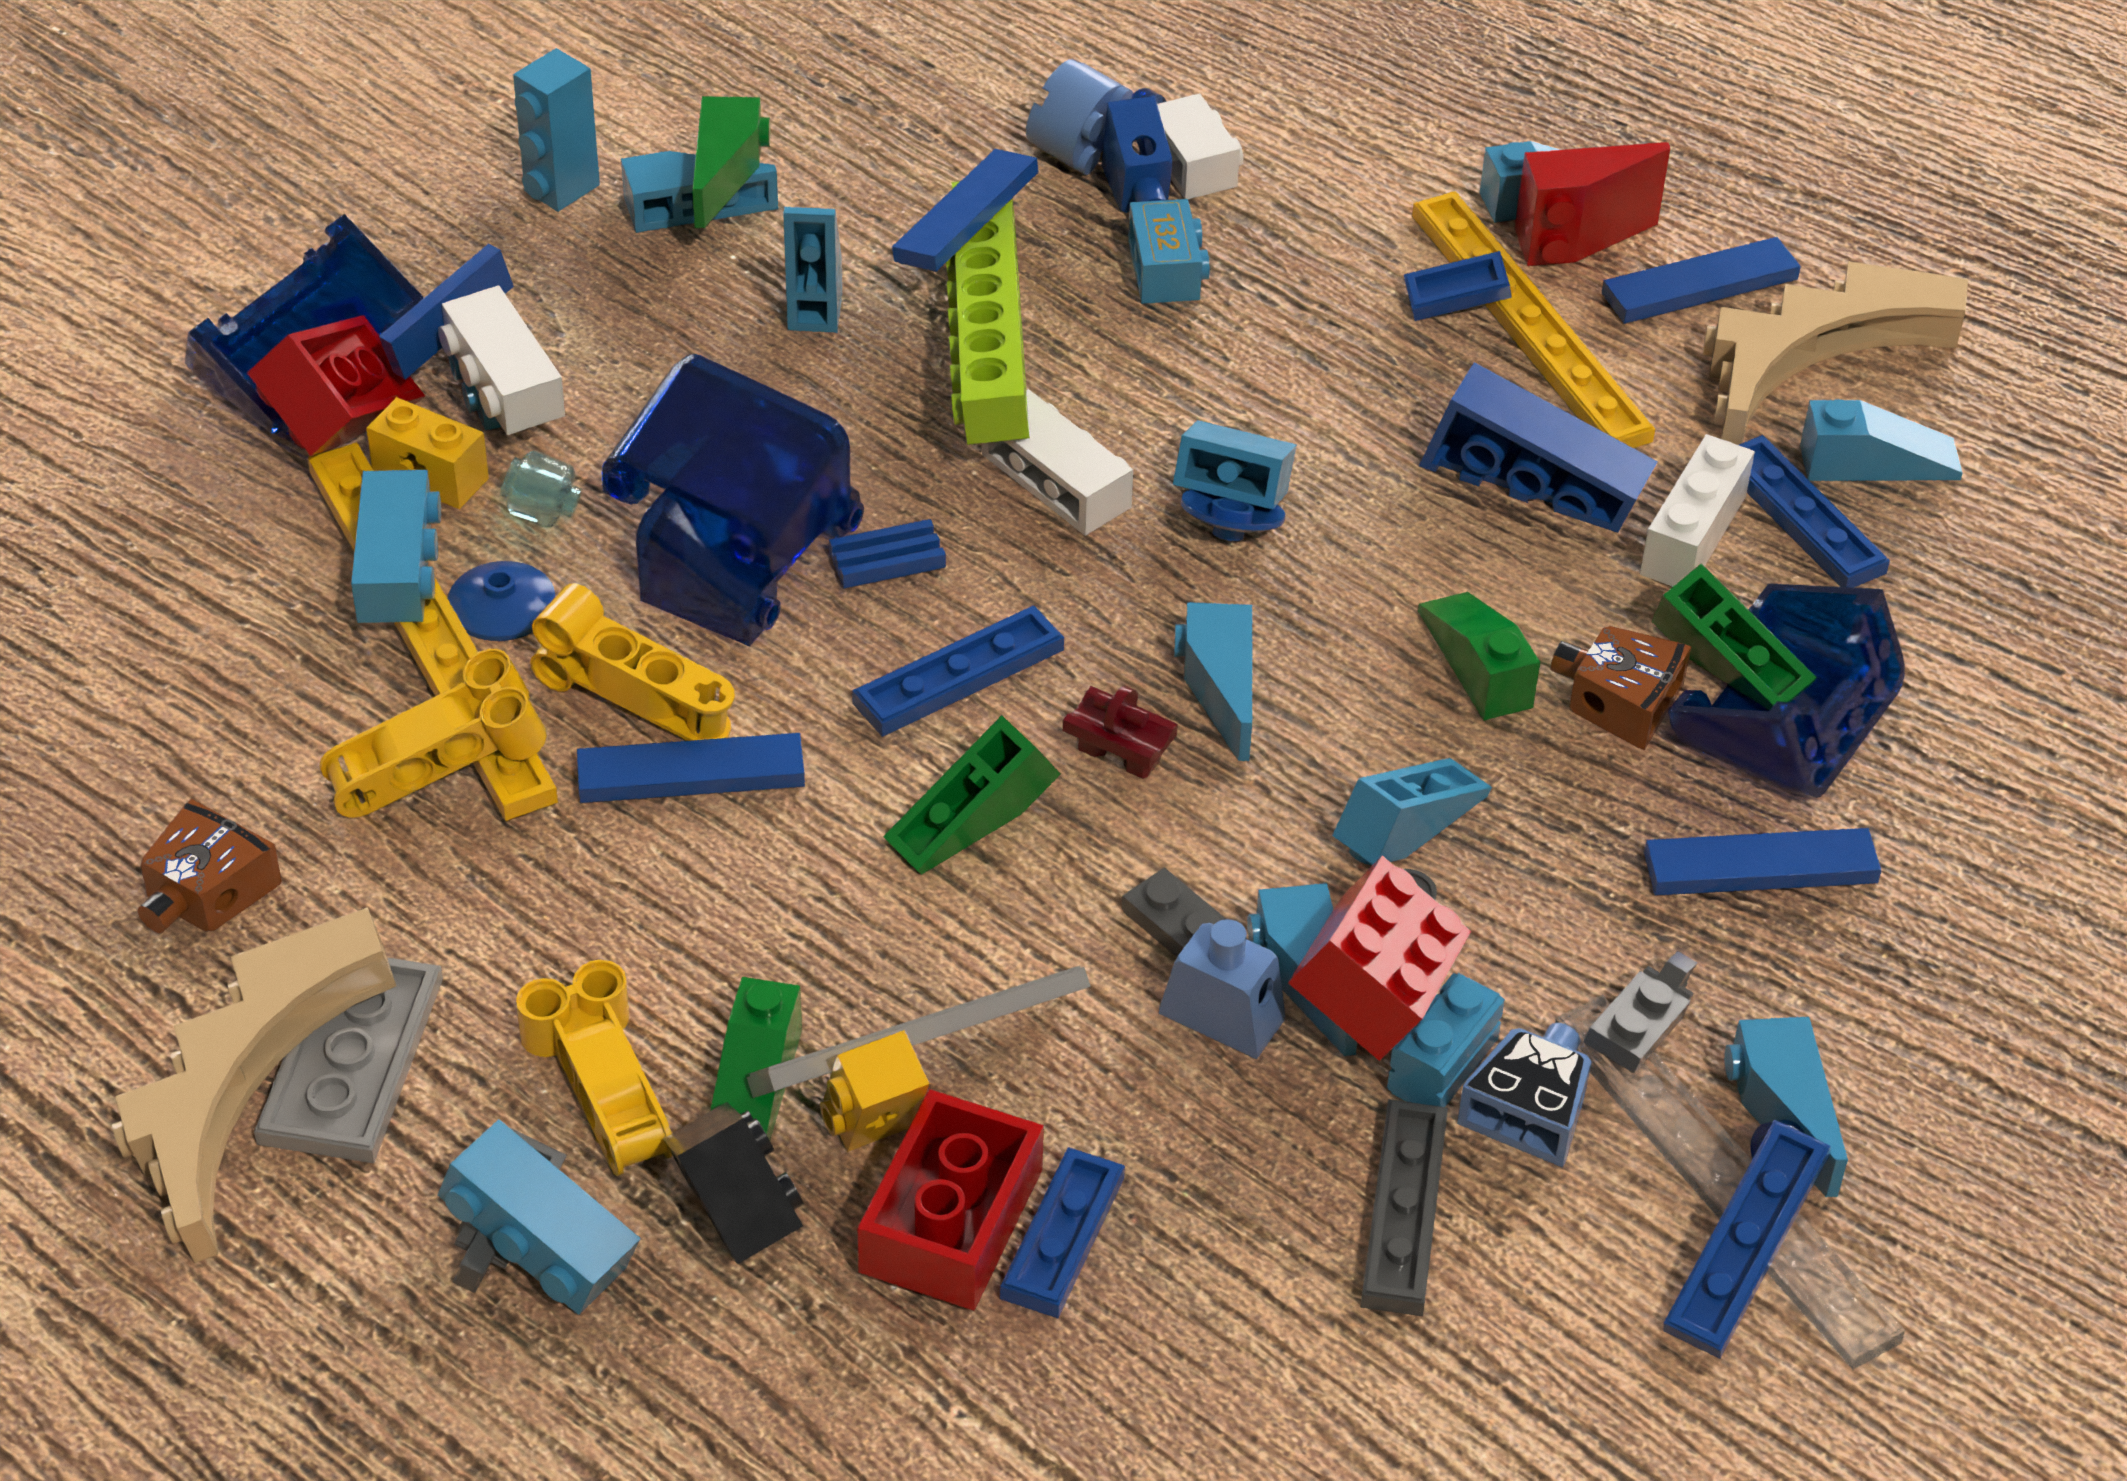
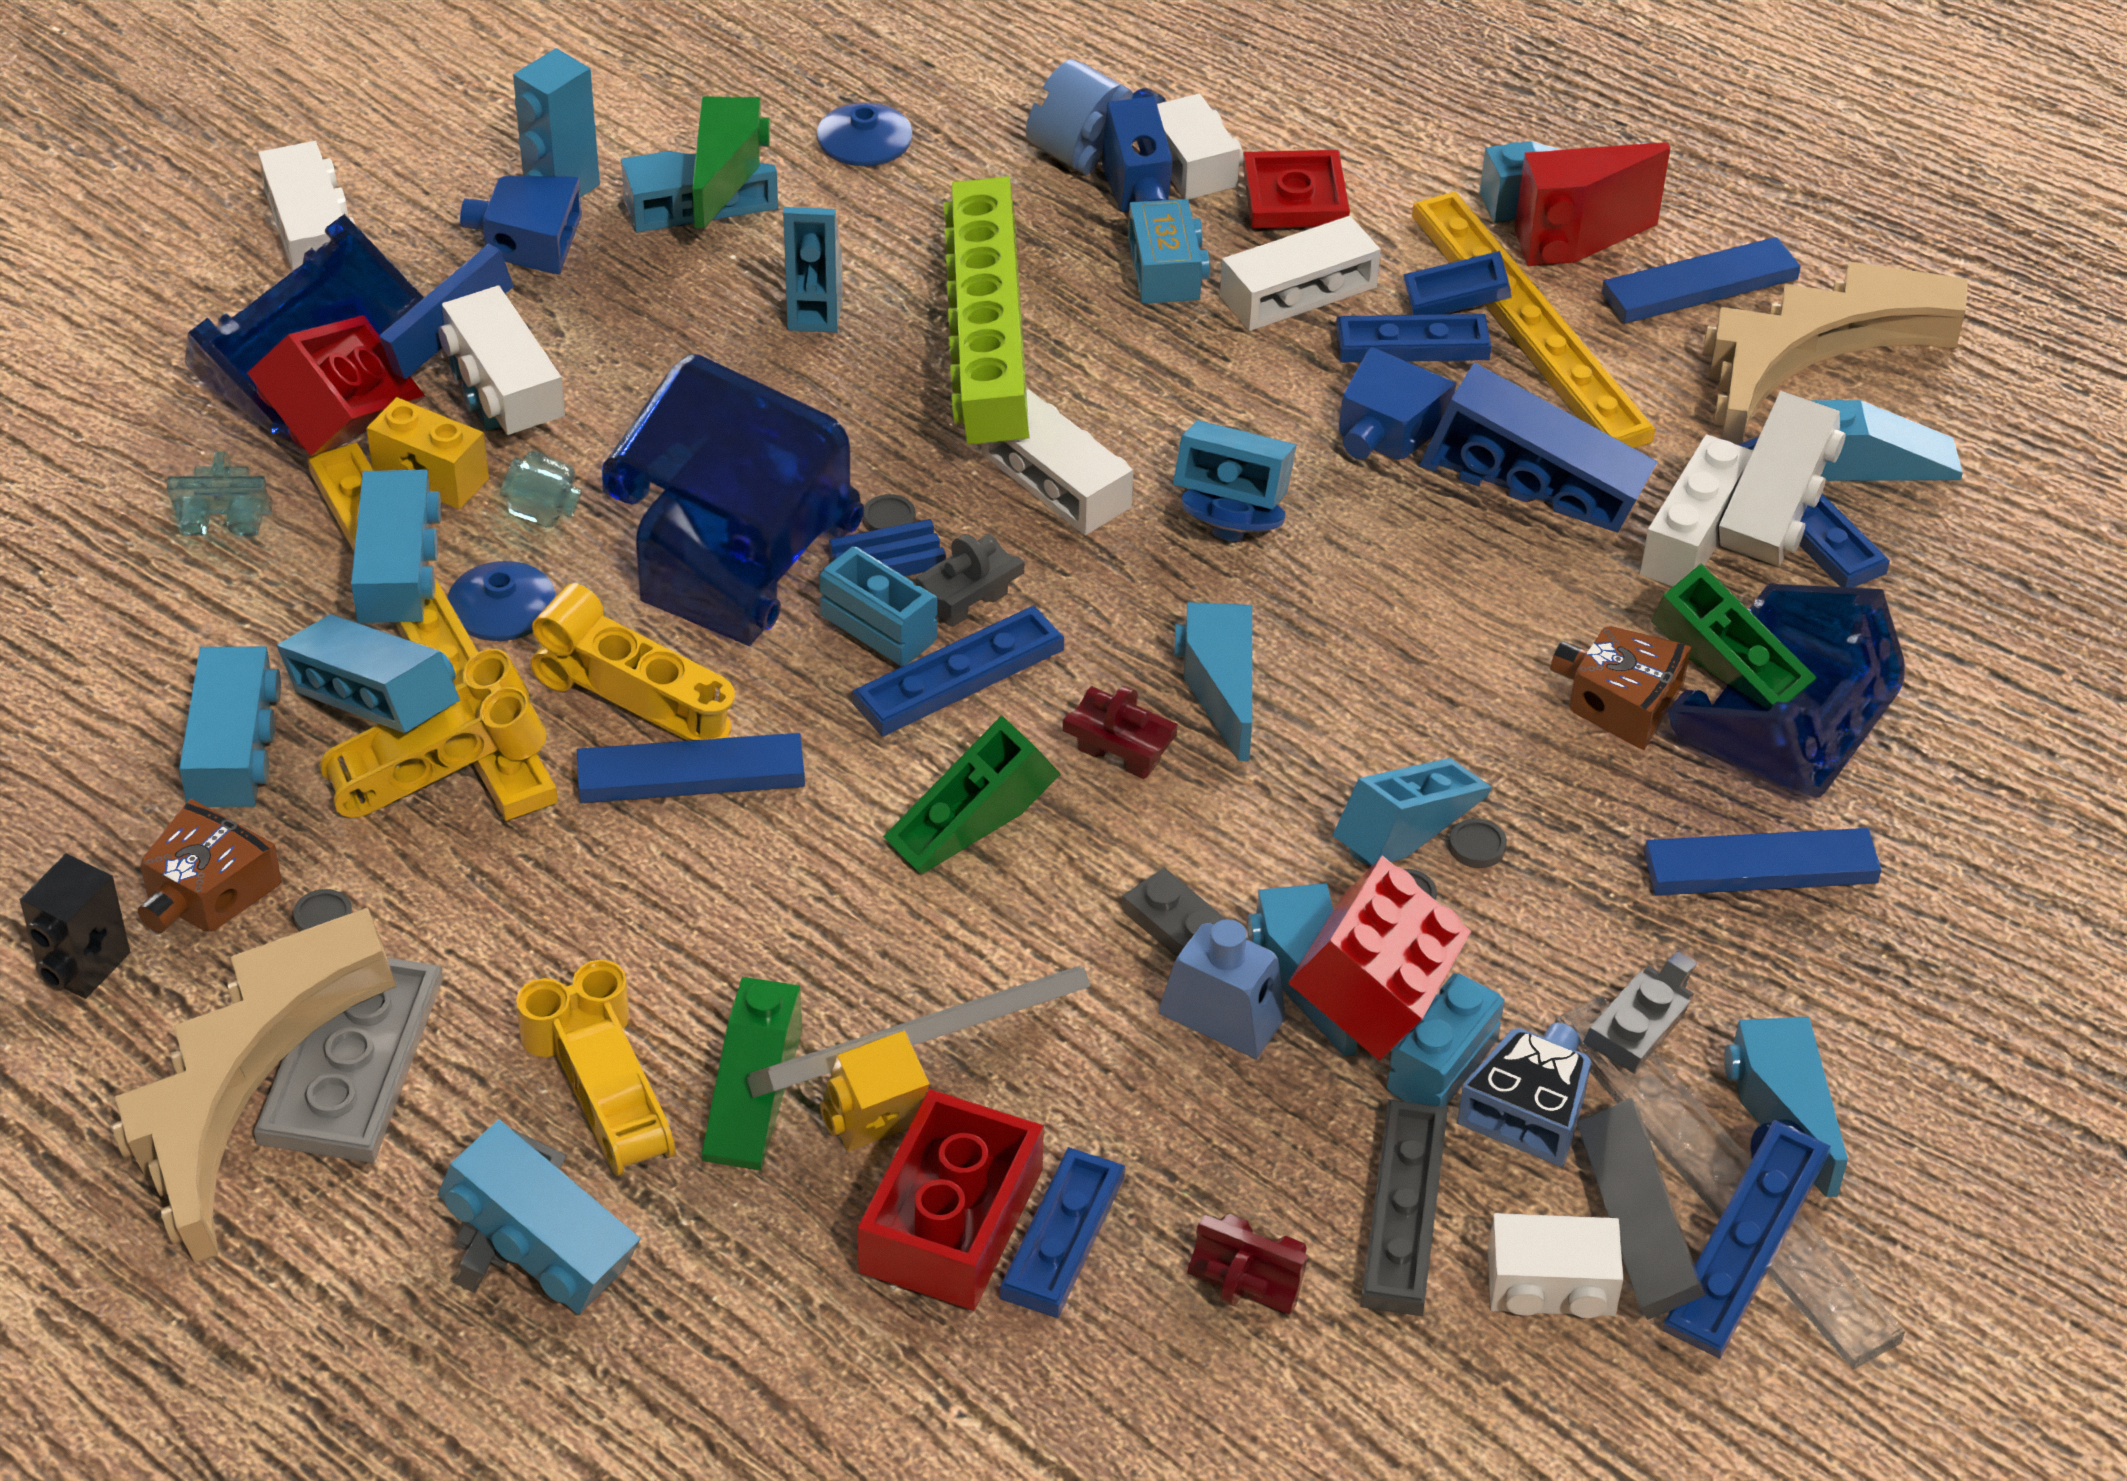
black brick [663,1102,804,1264] -> none
blue tile [892,149,1039,272] -> none
green slope [1418,592,1540,721] -> none
none -> black brick [19,853,131,999]
none -> clear light blue hips [167,451,273,536]
none -> dark azure brick [179,646,281,807]
none -> white brick [258,141,359,280]
none -> dark azure brick [276,614,460,733]
none -> dark grey piece [293,889,353,932]
none -> blue torso [460,176,582,274]
none -> blue dish [817,103,912,166]
none -> dark azure brick [819,546,937,666]
none -> dark grey piece [863,494,916,531]
none -> dark grey hips [916,533,1025,627]
none -> dark red hips [1187,1213,1309,1315]
none -> white brick [1220,216,1381,331]
none -> red plate [1243,150,1350,229]
none -> blue tile [1335,314,1491,363]
none -> blue torso [1339,347,1456,460]
none -> dark grey piece [1449,819,1507,868]
none -> white brick [1488,1213,1623,1318]
none -> dark grey tile [1577,1098,1705,1320]
none -> white brick [1719,390,1846,567]

